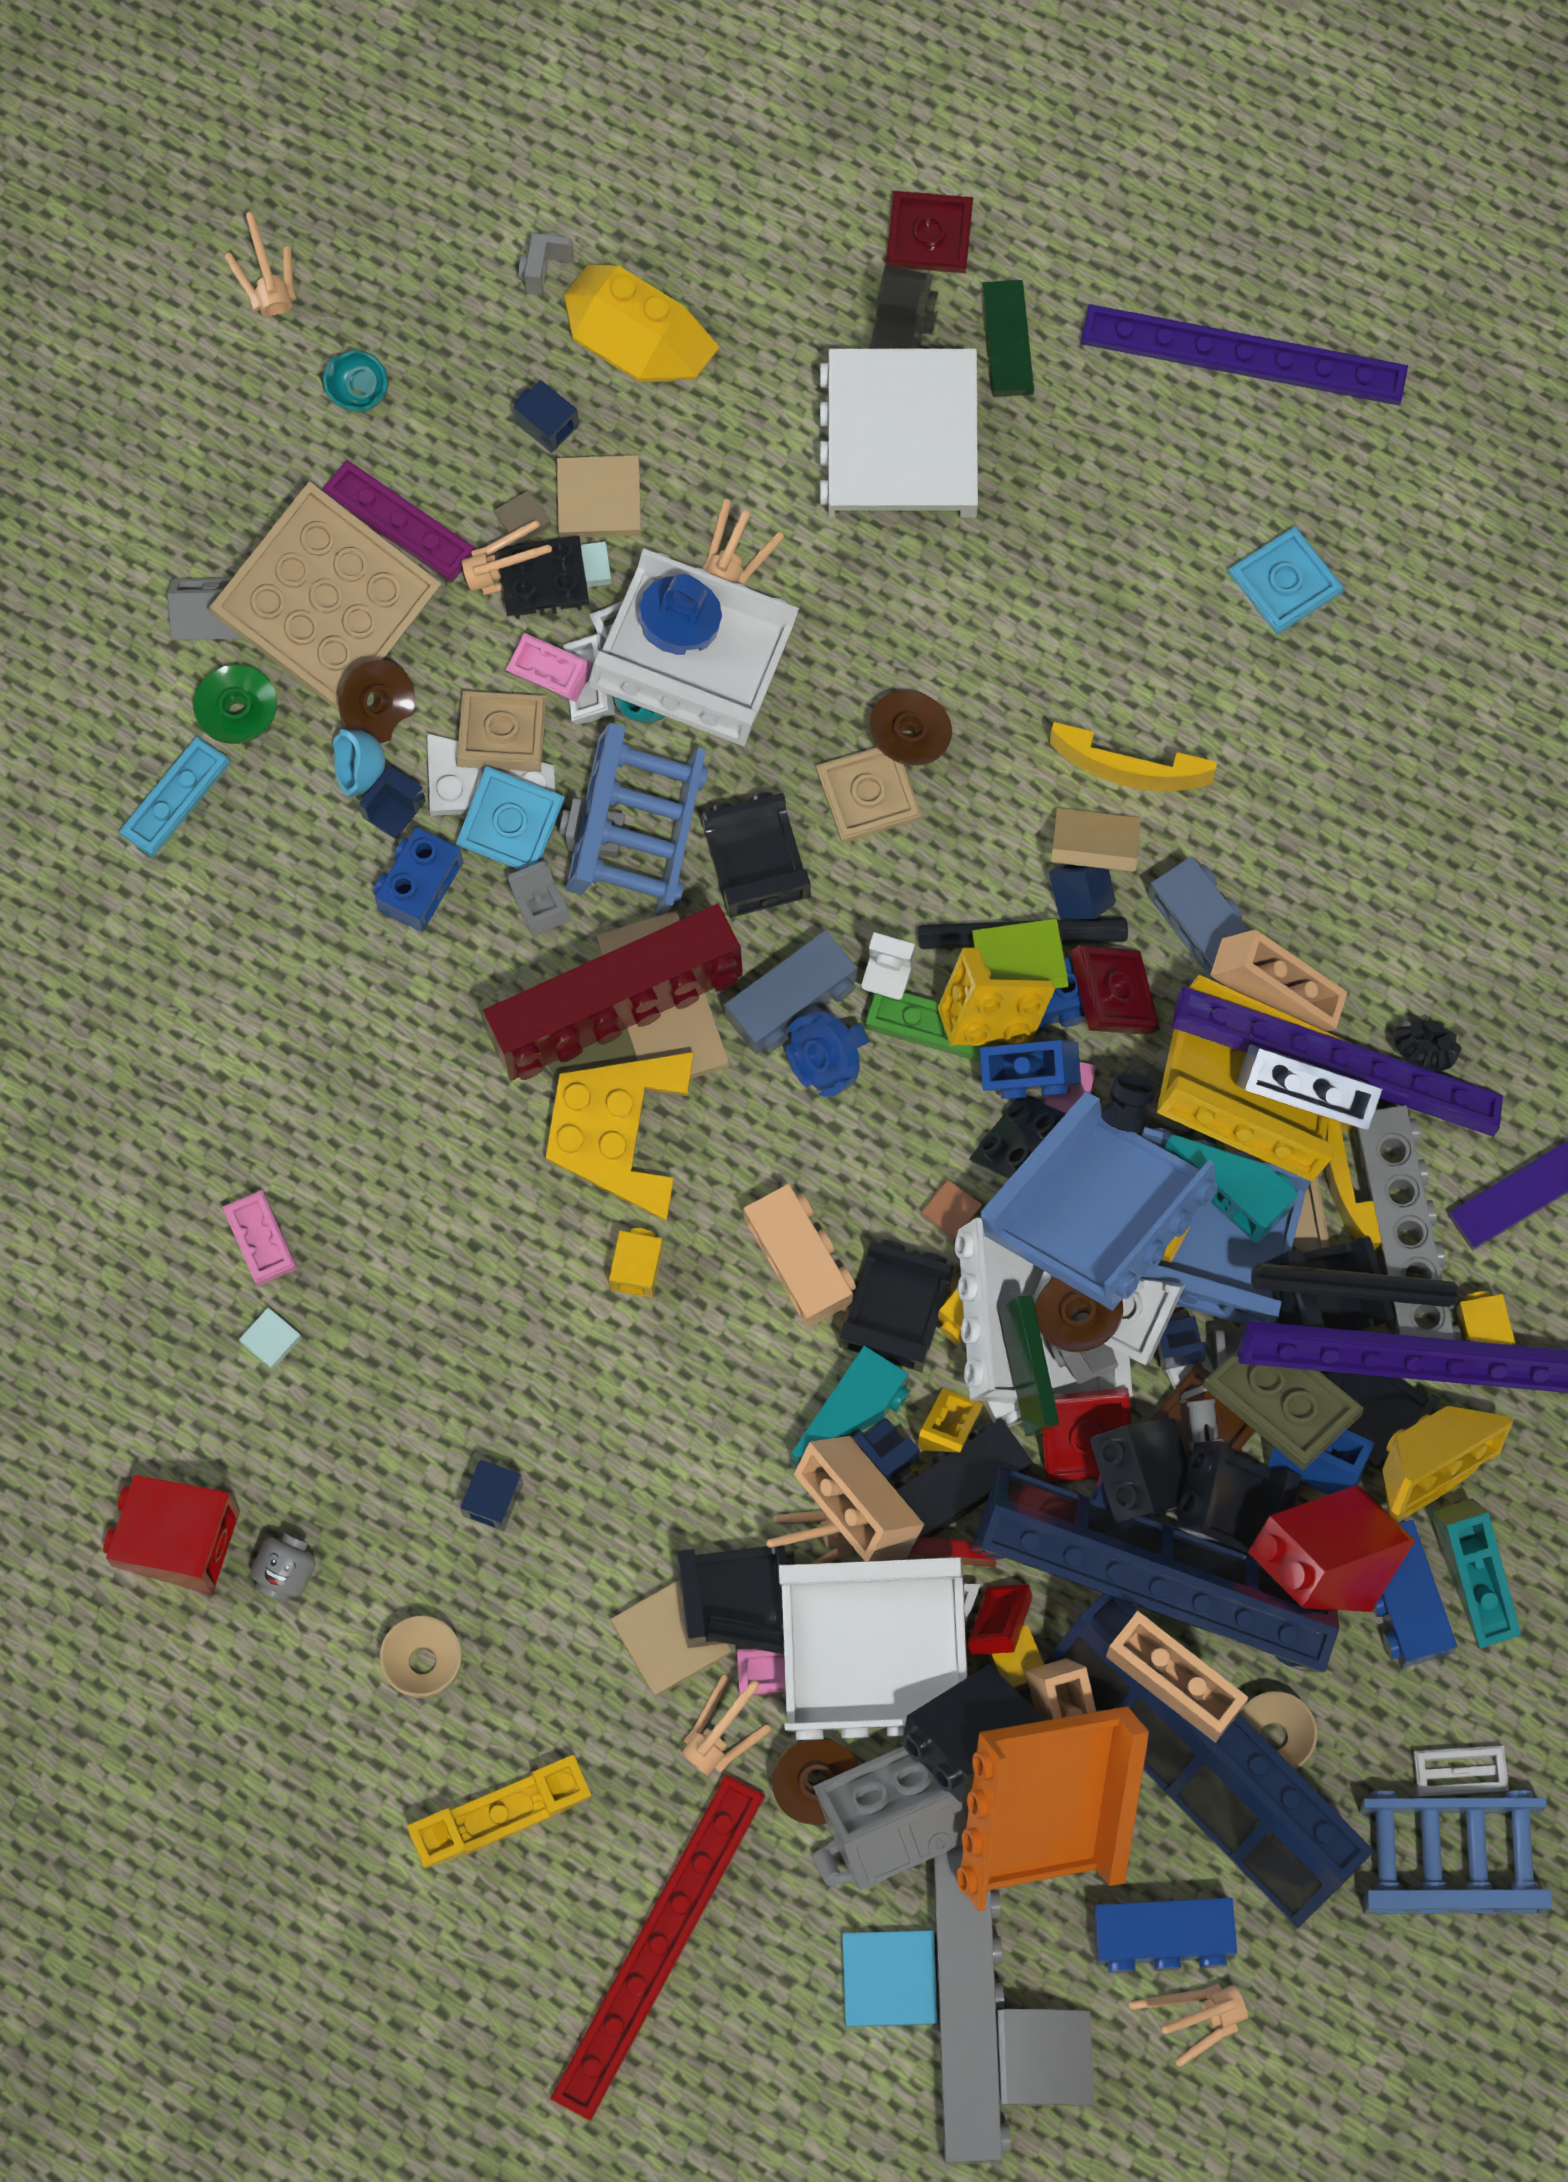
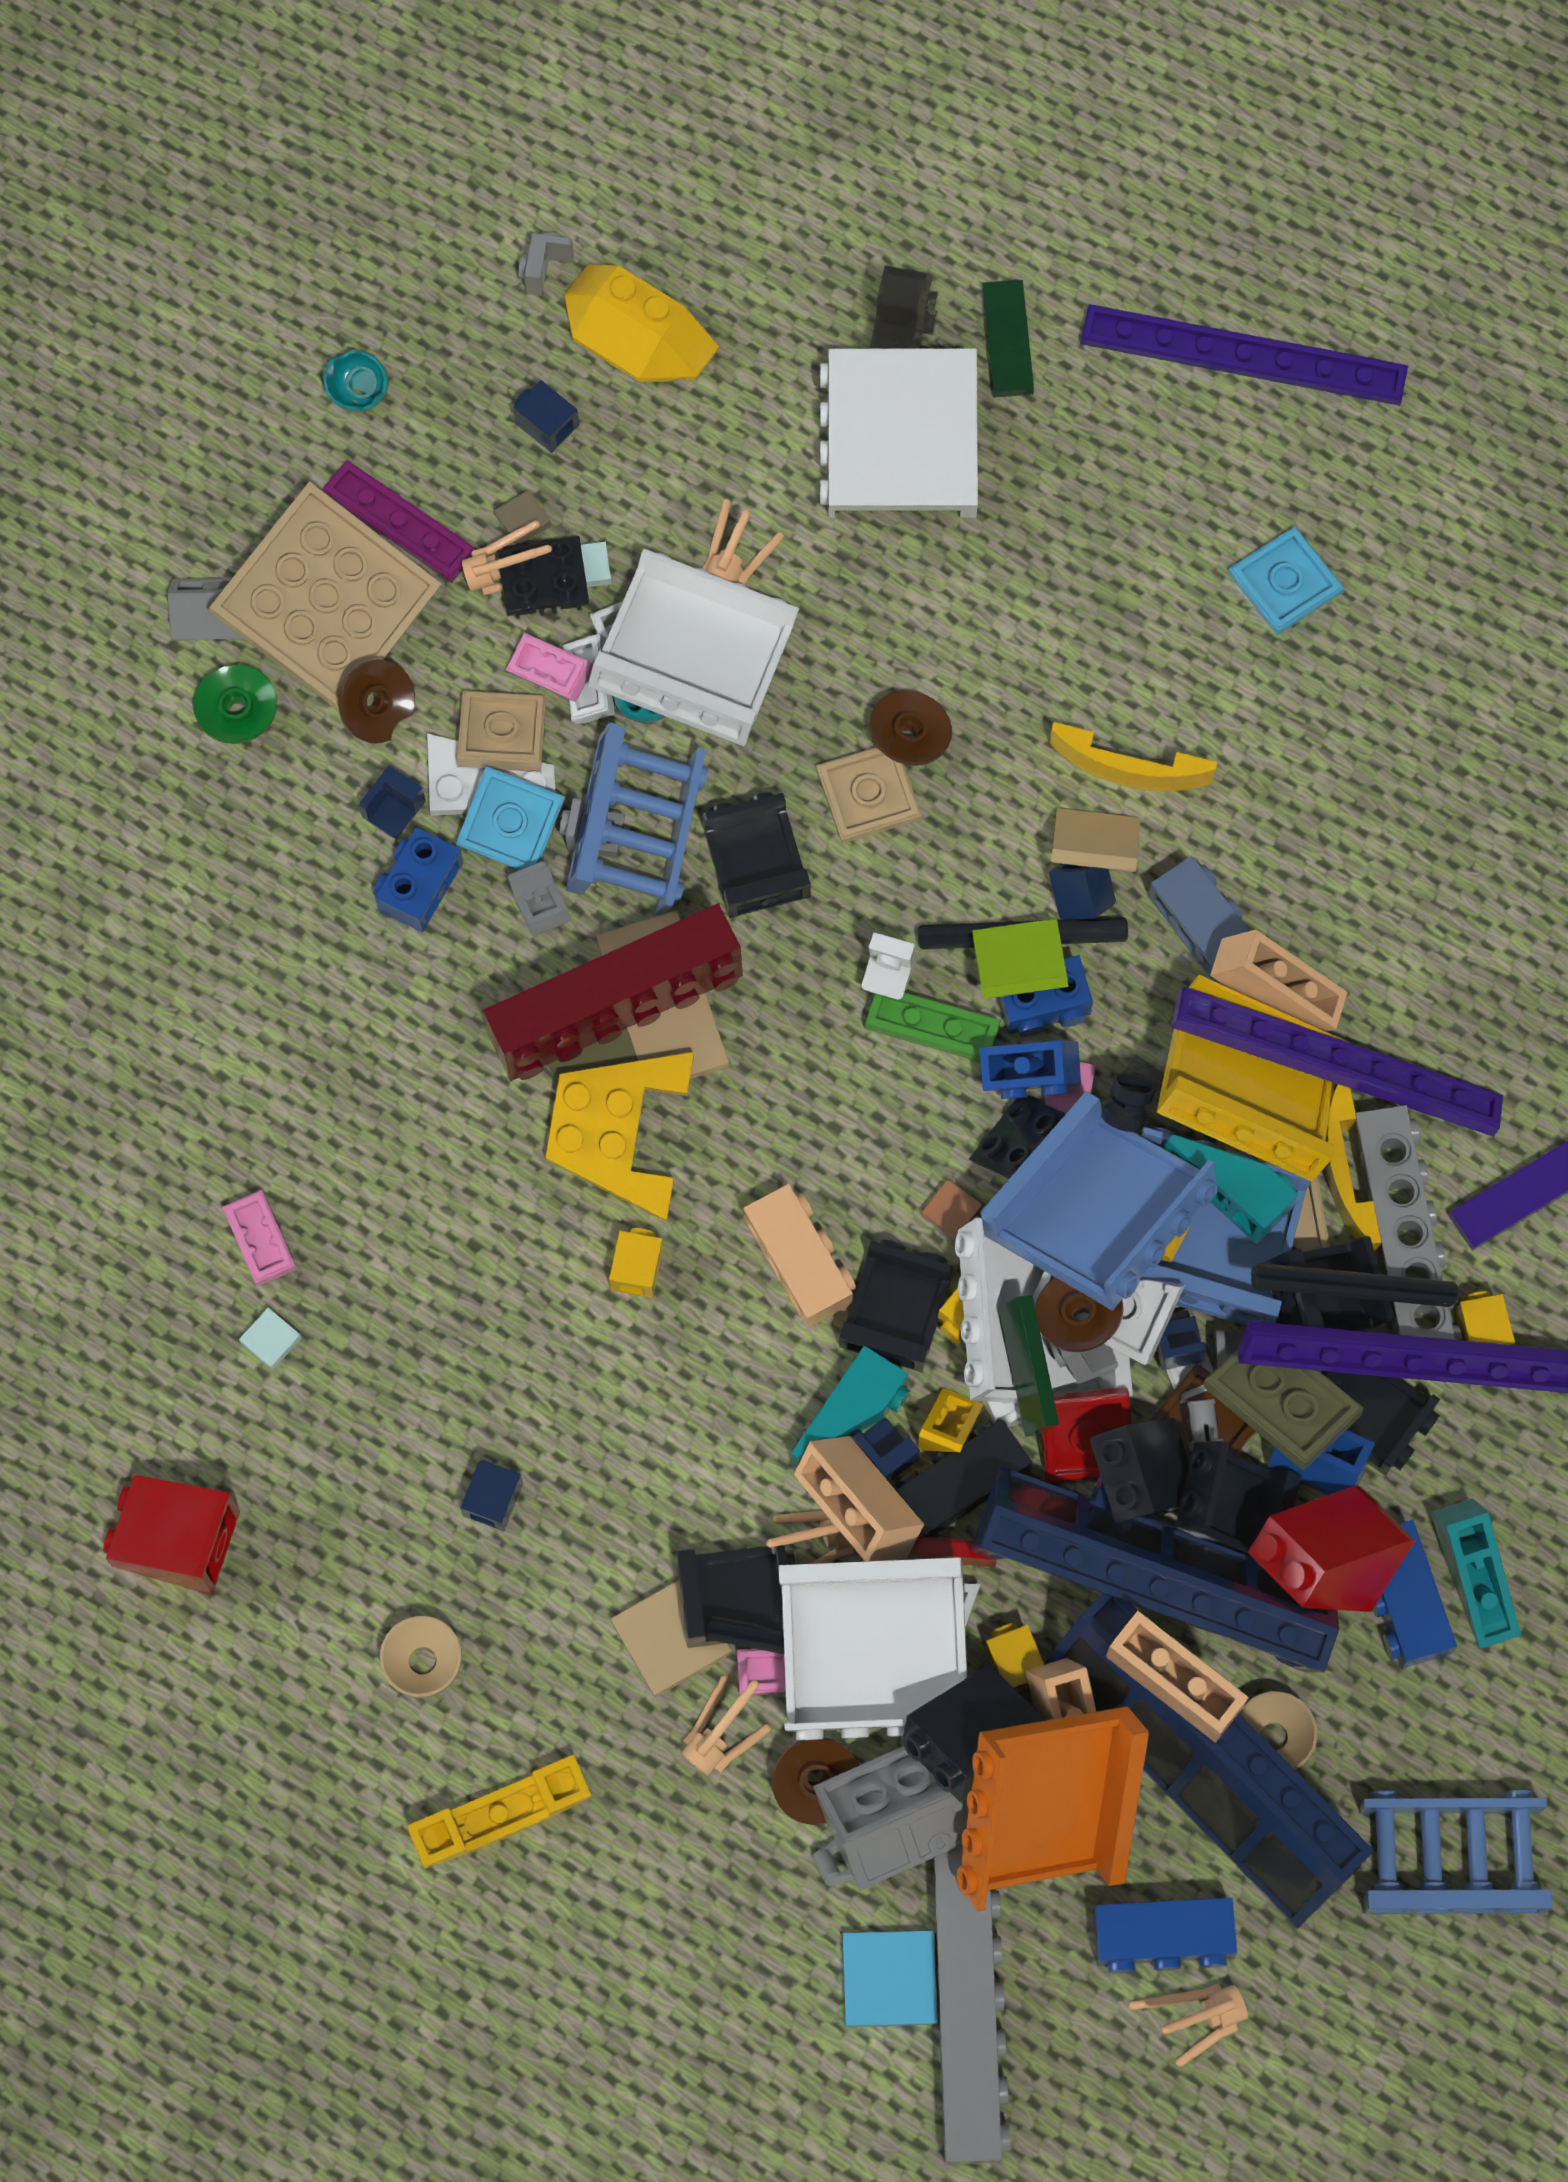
medium azure tile [119,737,231,858] -> none
light nougat plant [225,212,297,317] -> none
light grey head [250,1532,316,1602] -> none
medium azure helmet [333,729,385,797] -> none
red tile [550,1774,766,2122] -> none
tan tile [557,455,641,538] -> none
blue tile [637,574,722,655] -> none
sand blue brick [724,930,857,1055] -> none
blue tile [786,1010,870,1097] -> none
dark red tile [886,191,973,274] -> none
yellow bracket [938,948,1055,1046] -> none
red tile [968,1584,1033,1655] -> none
light grey slope [997,2009,1094,2106] -> none
dark red tile [1069,945,1160,1035] -> none
brick [1236,1044,1382,1130] -> none
yellow wedge [1382,1406,1514,1523] -> none
black gear [1393,1015,1462,1071] -> none
white tile [1413,1746,1509,1798] -> none

